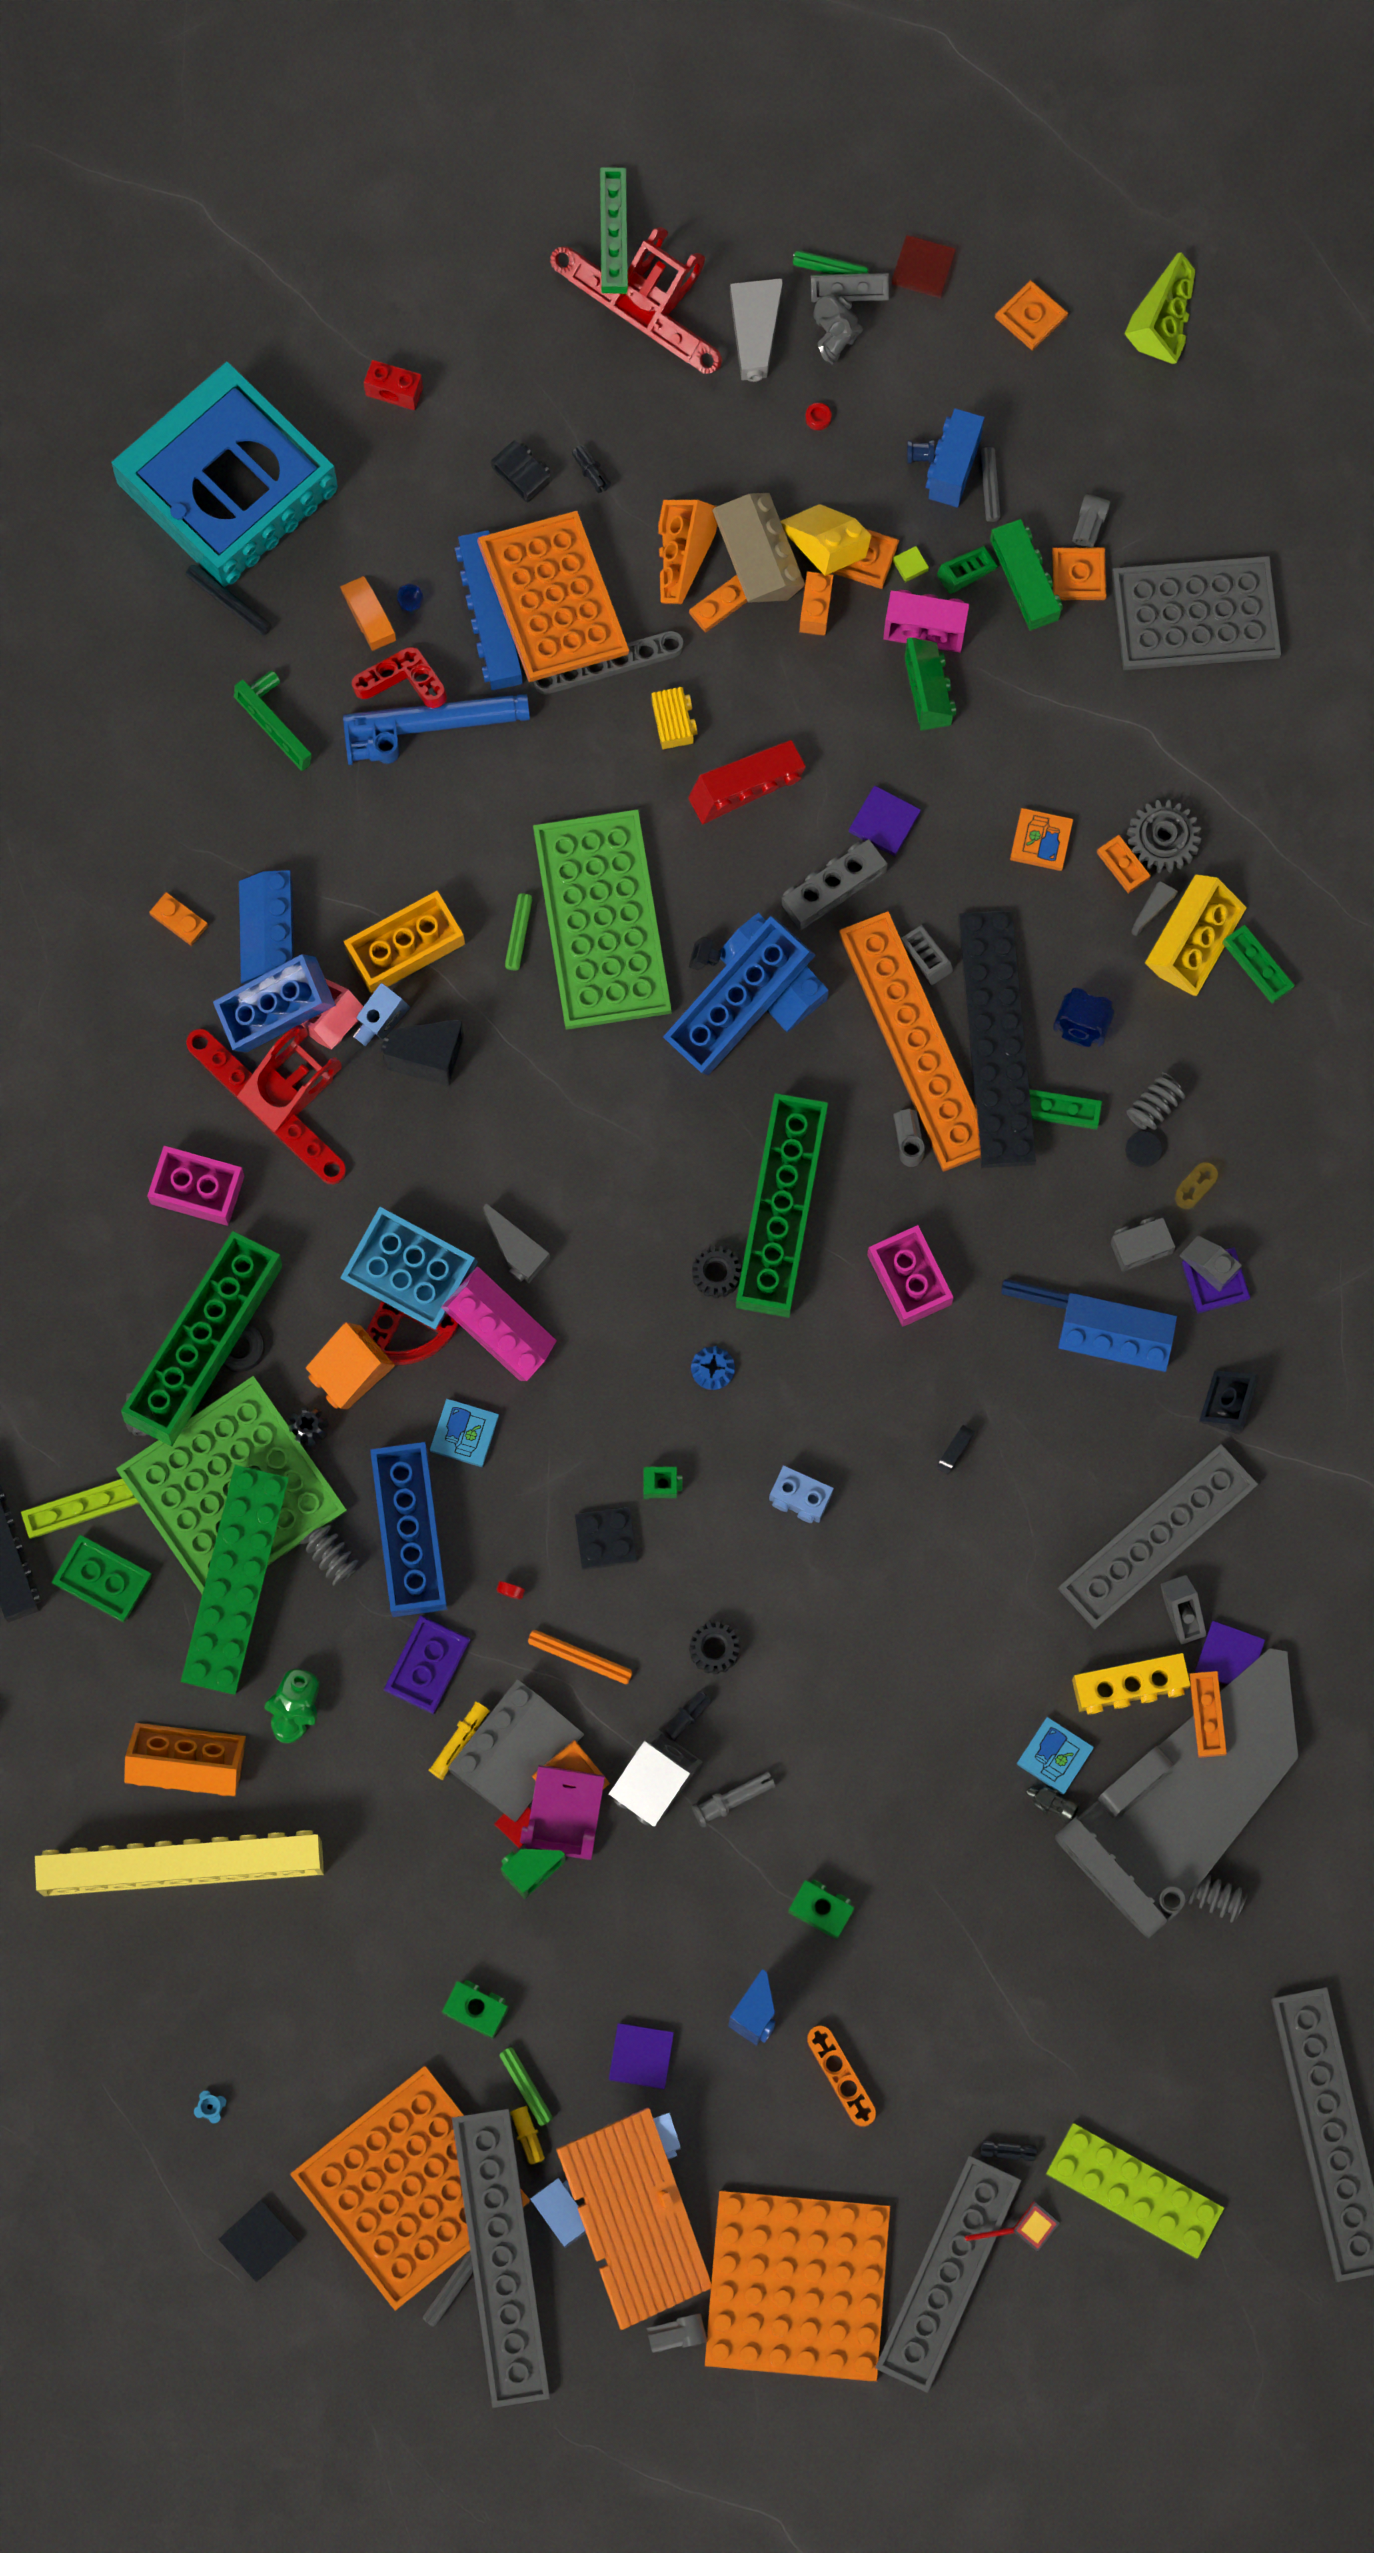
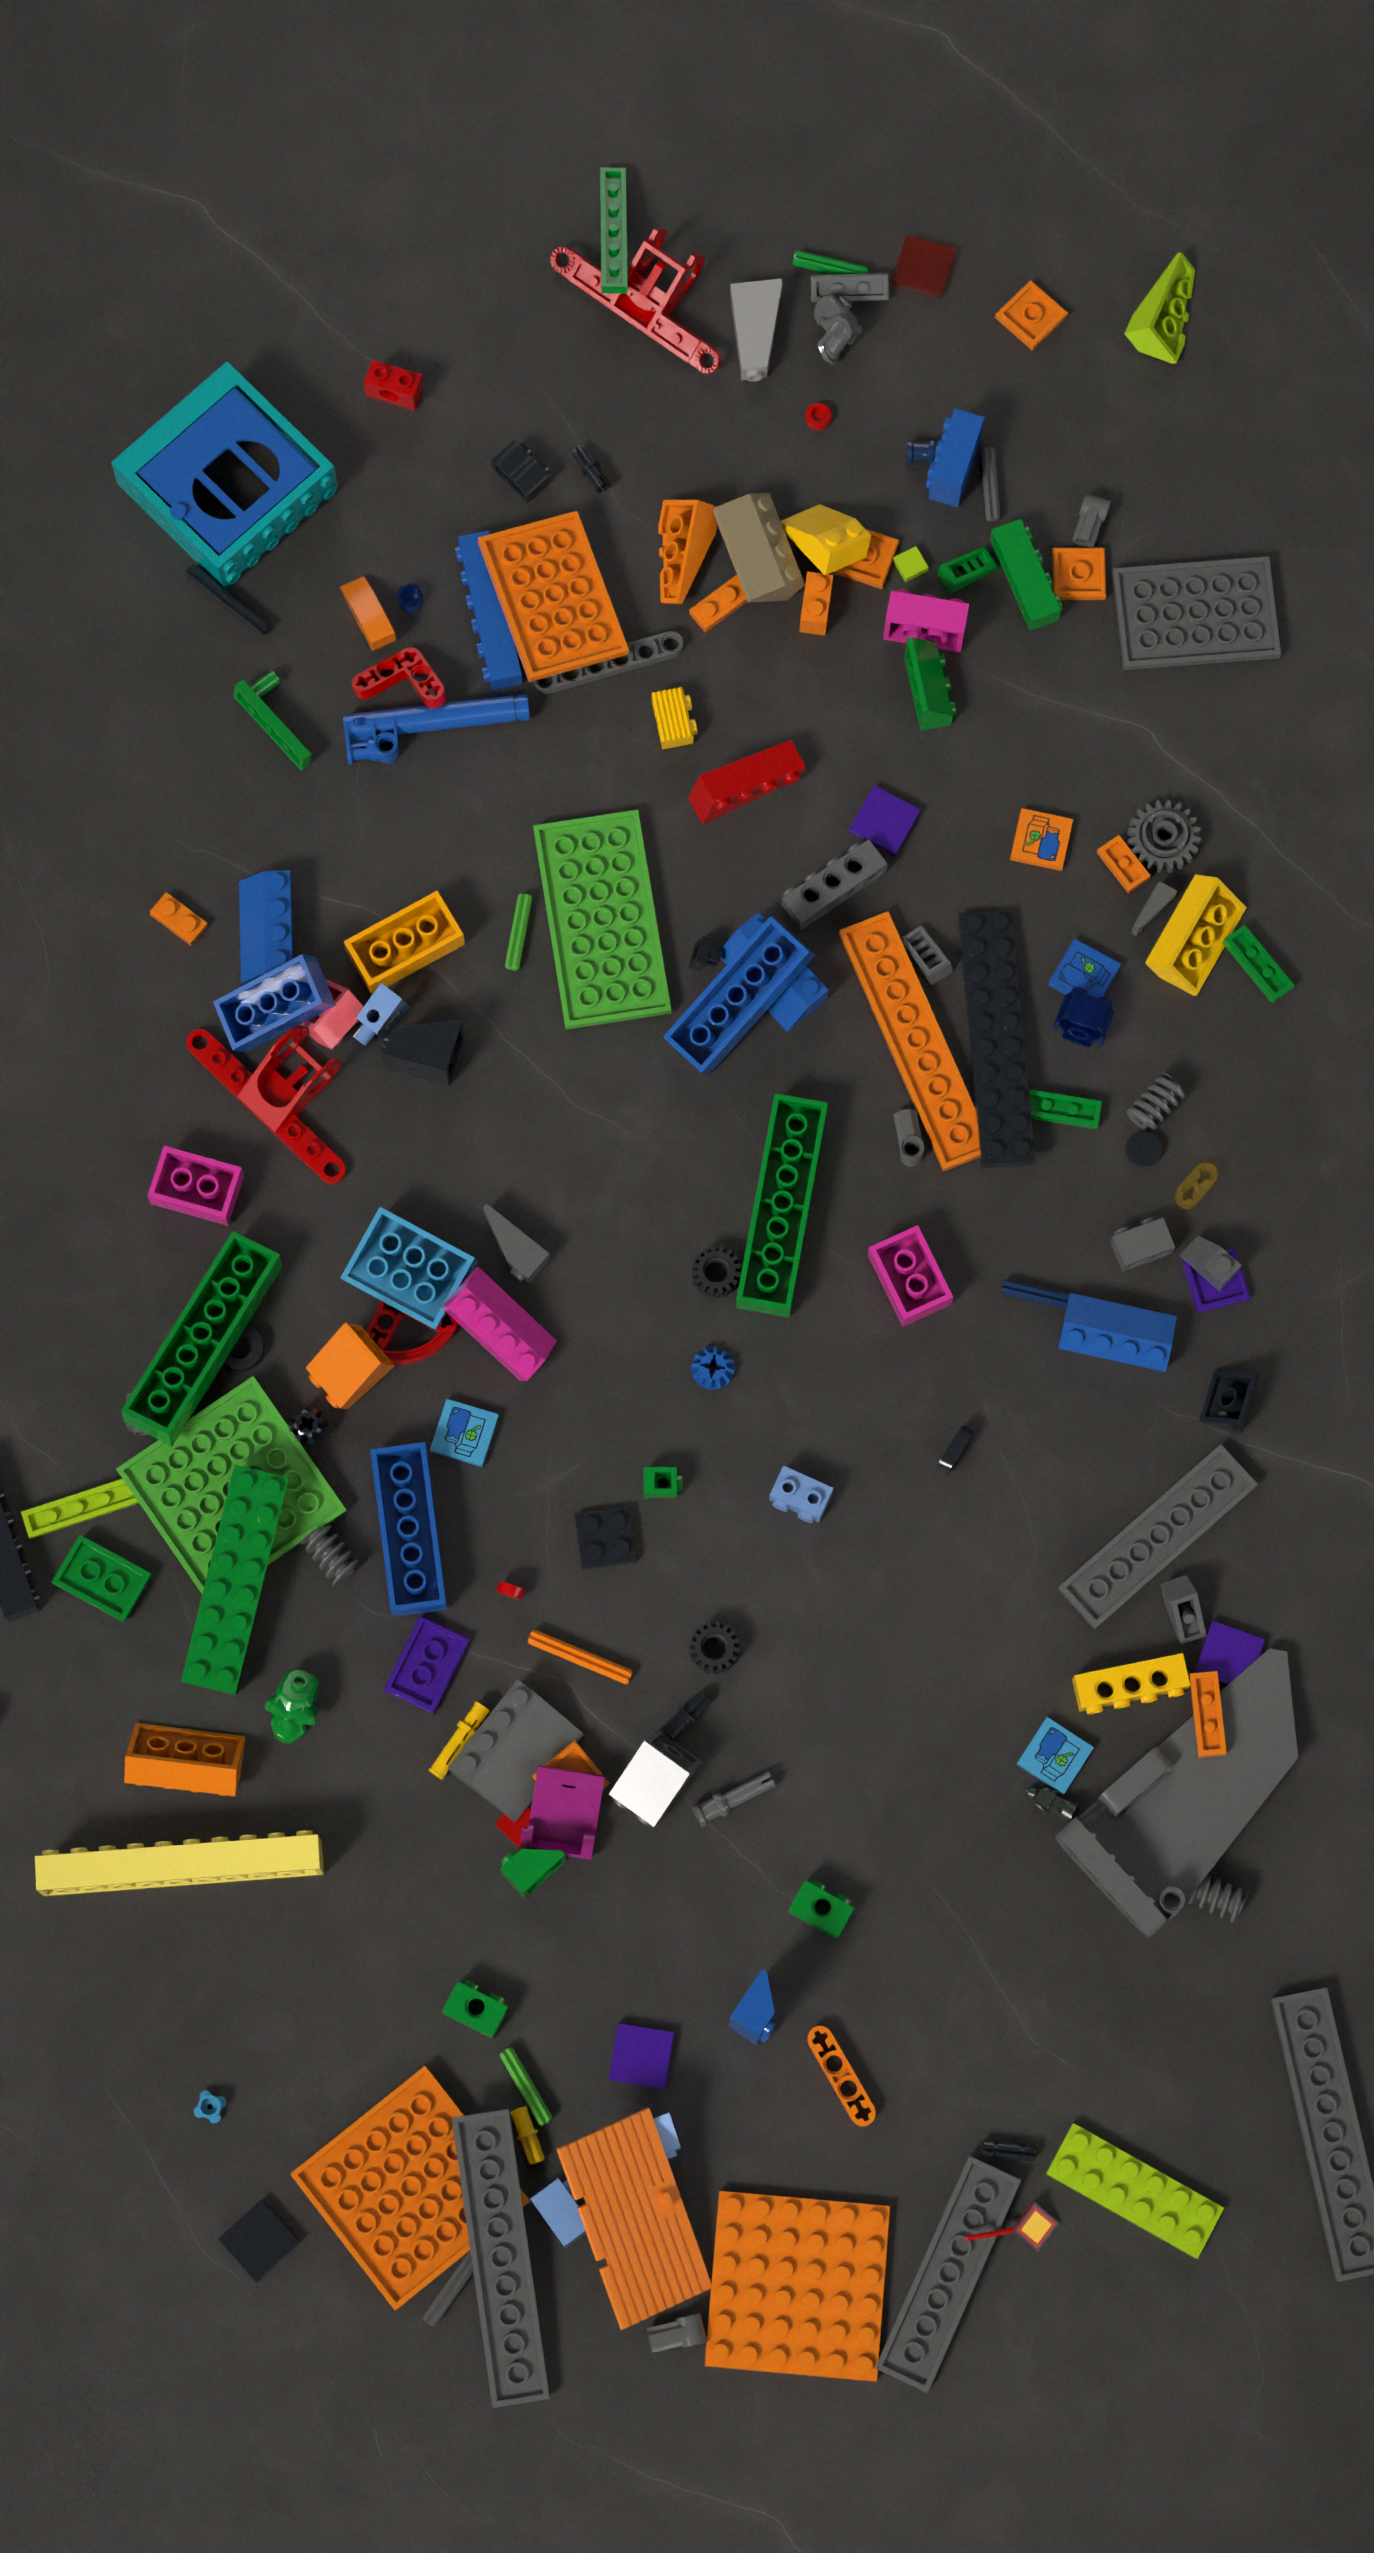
none -> blue tile [1048,938,1121,1011]

